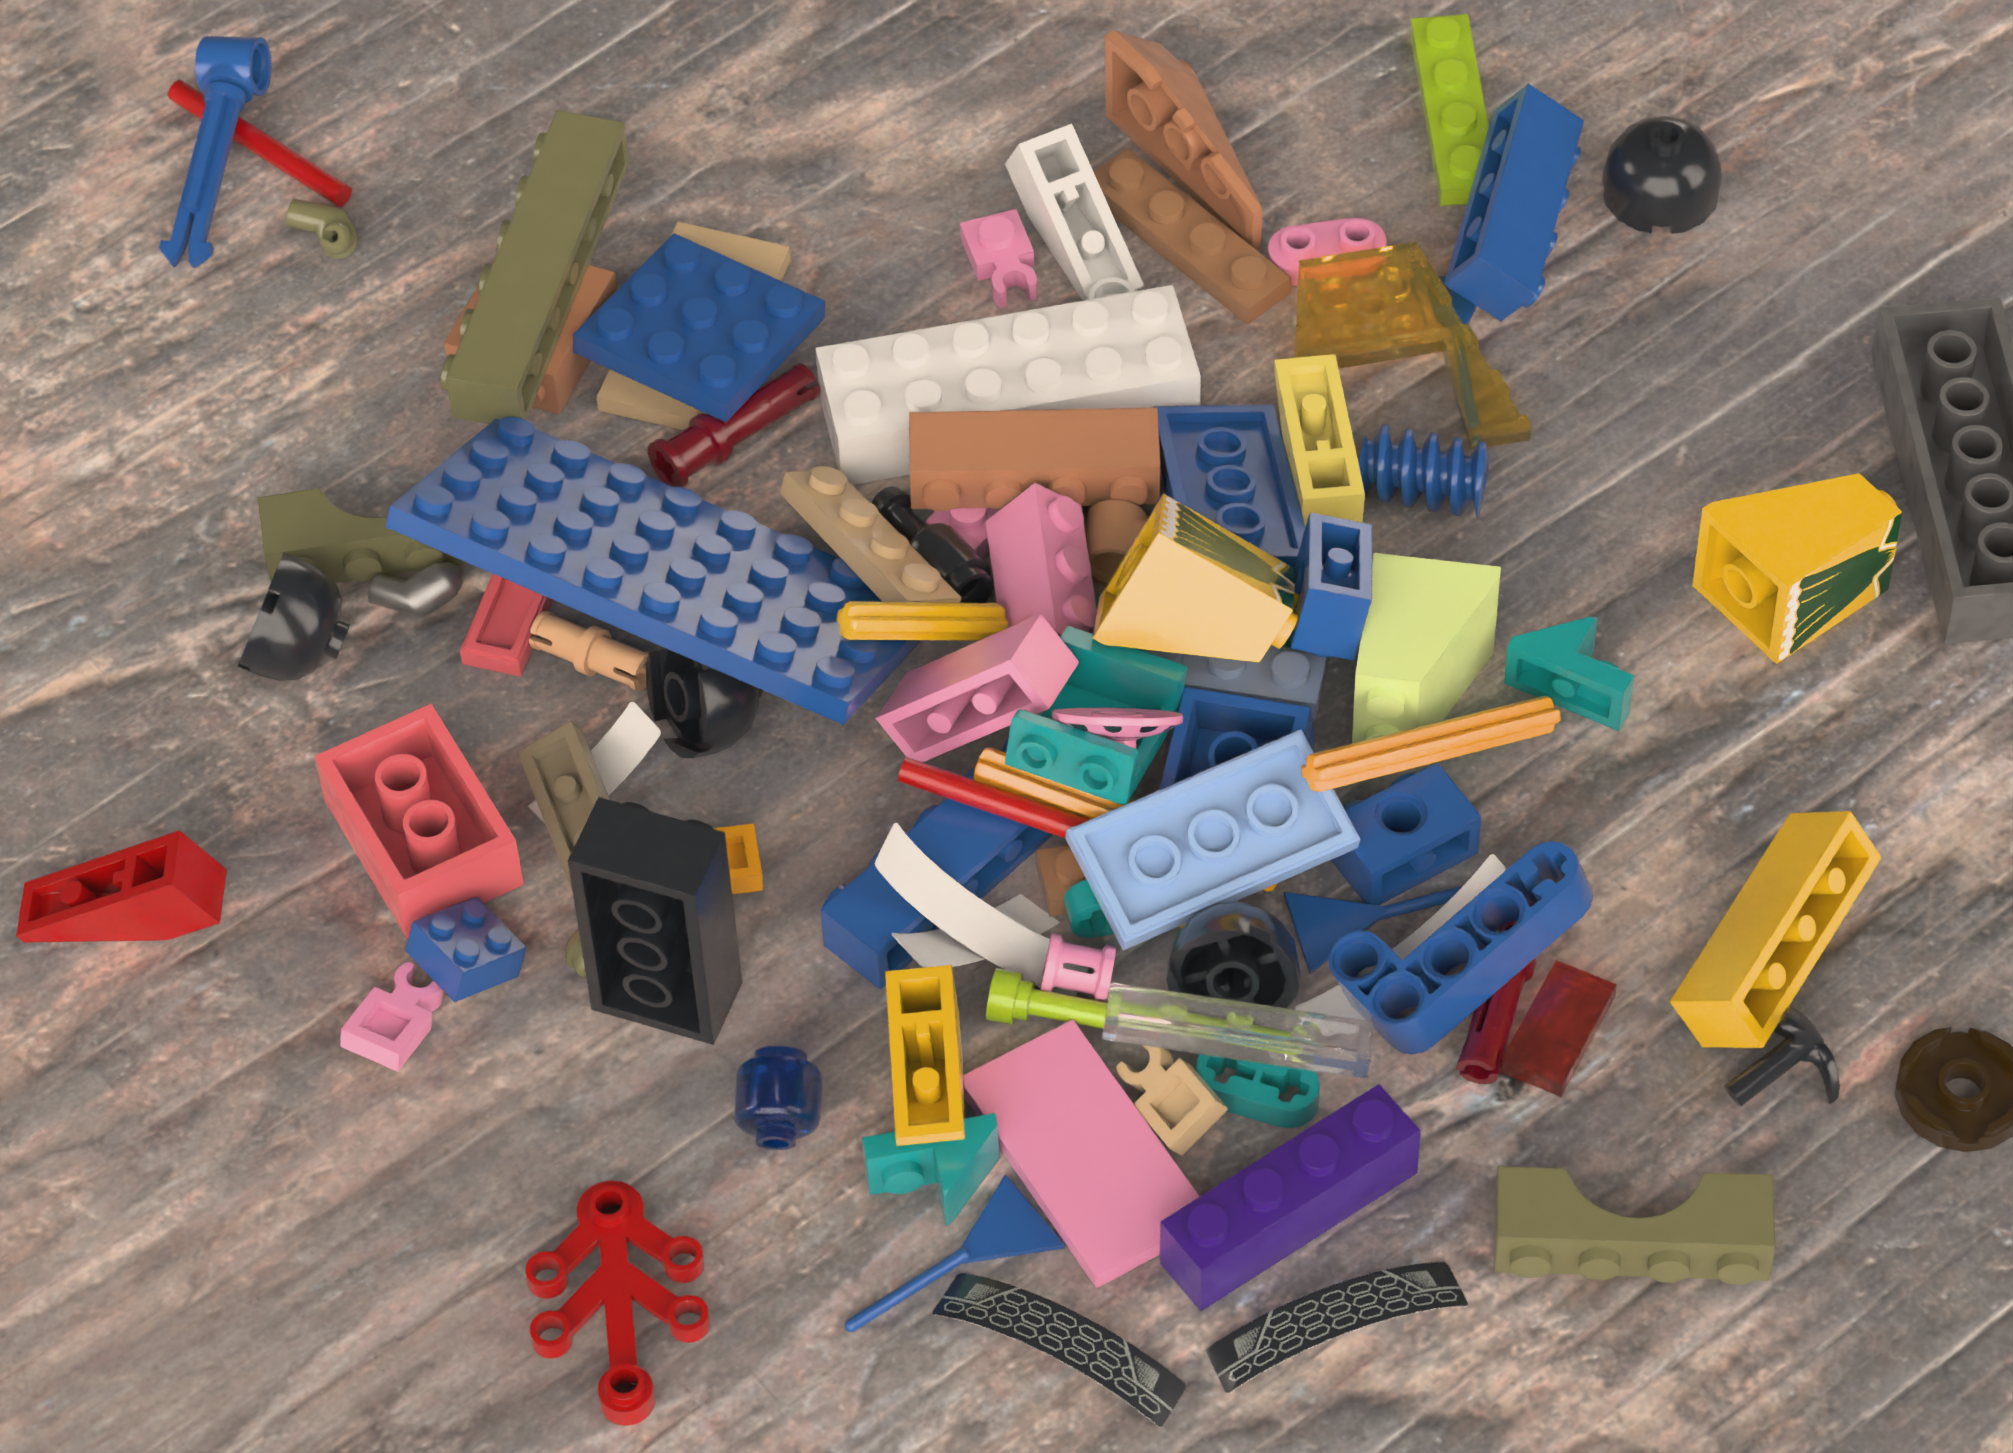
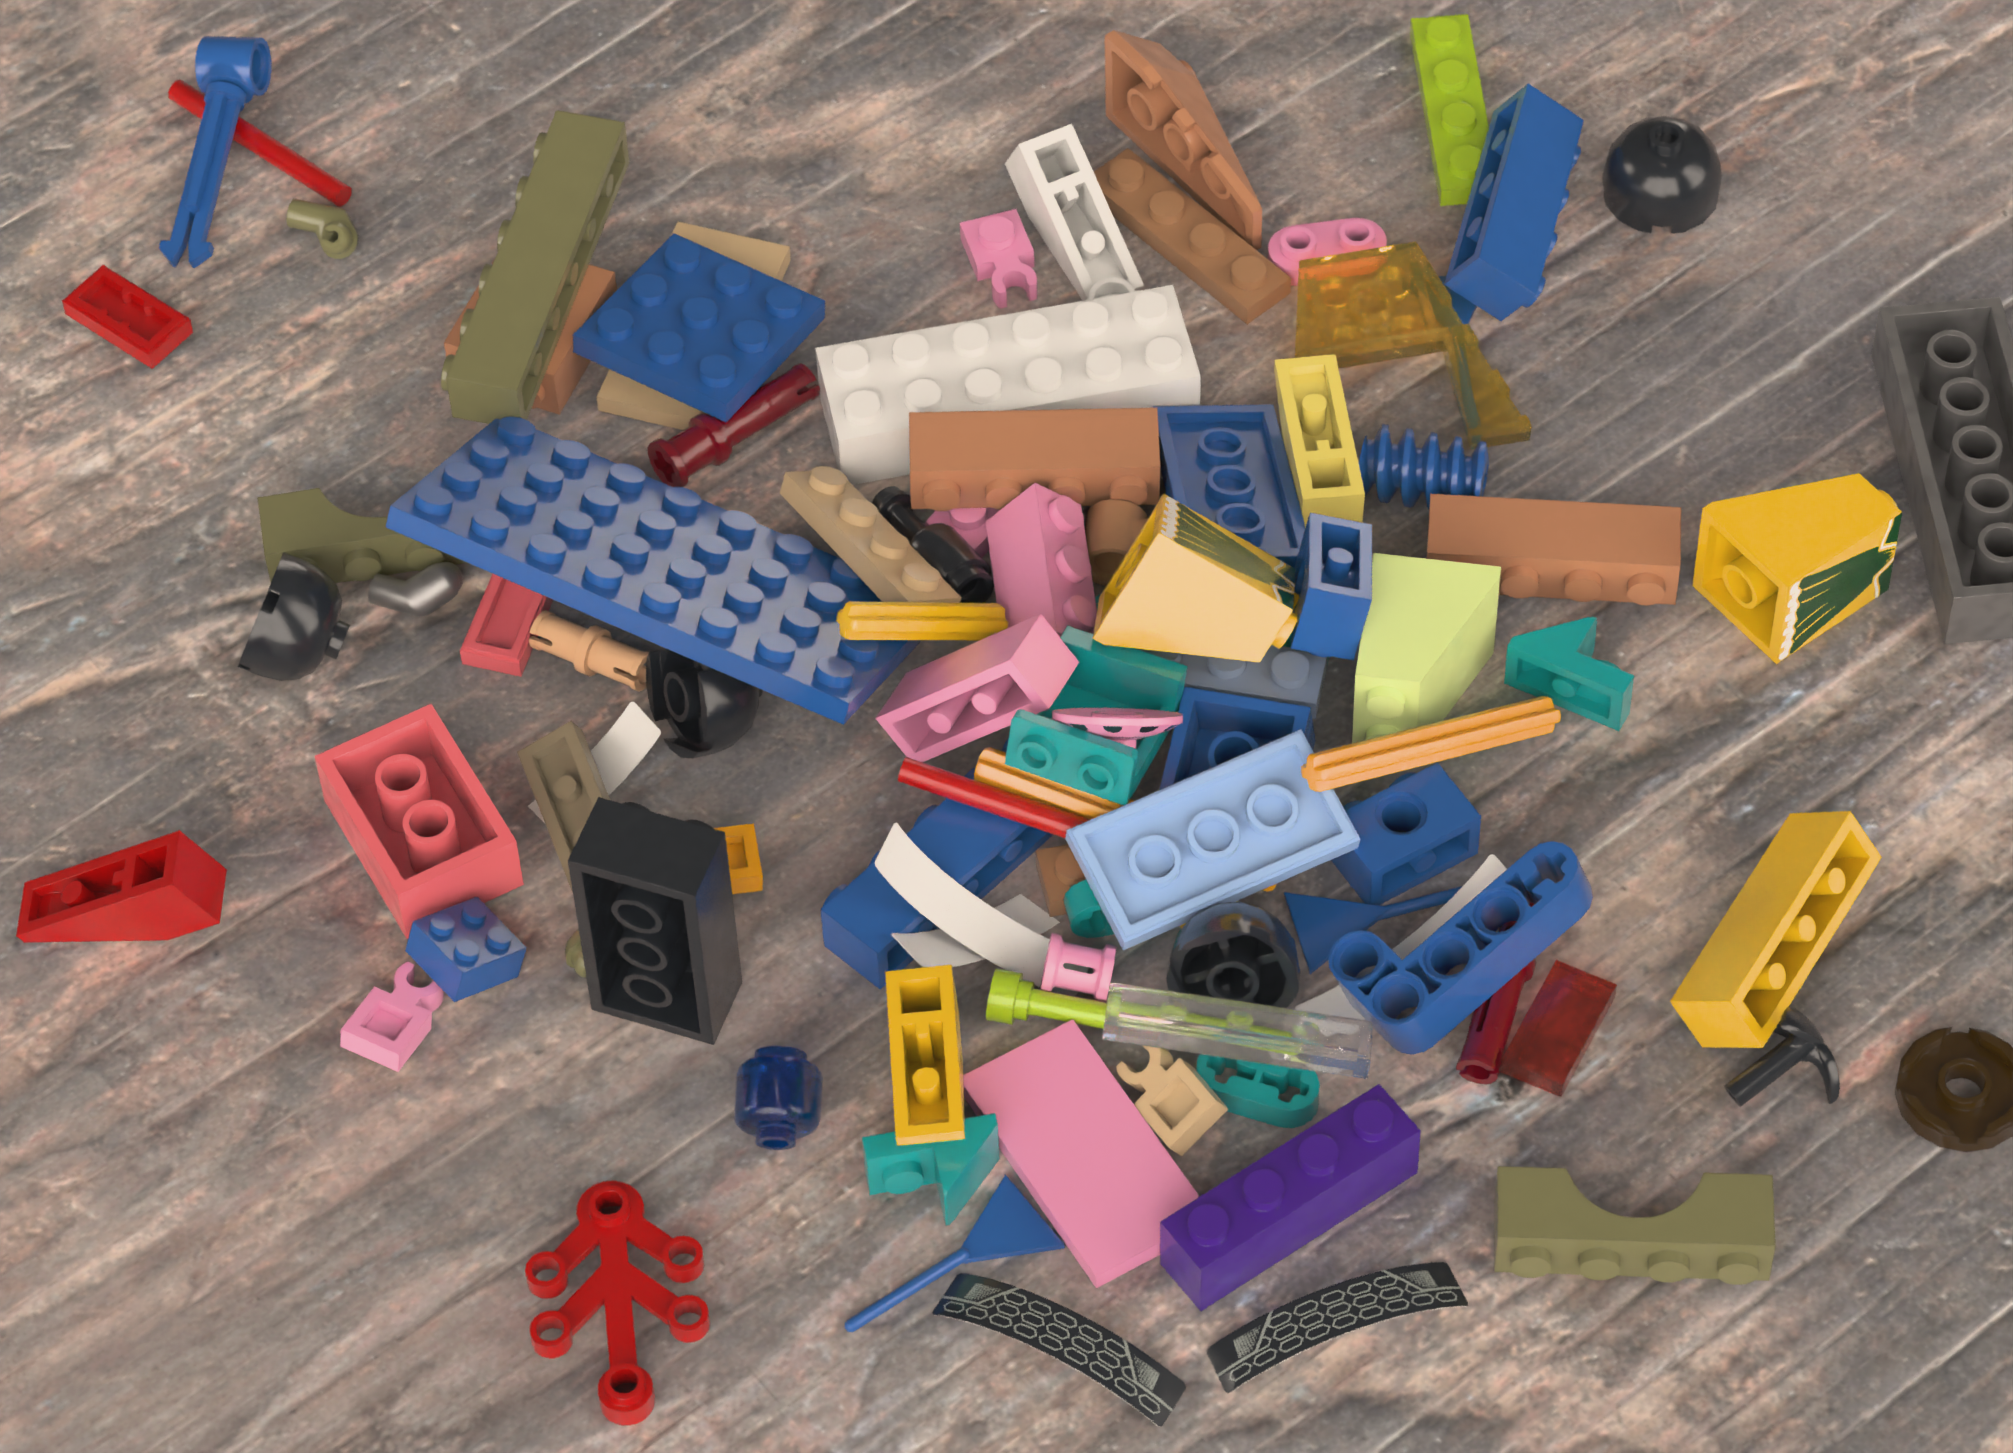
none -> red plate [62,265,193,369]
none -> nougat brick [1427,494,1681,605]

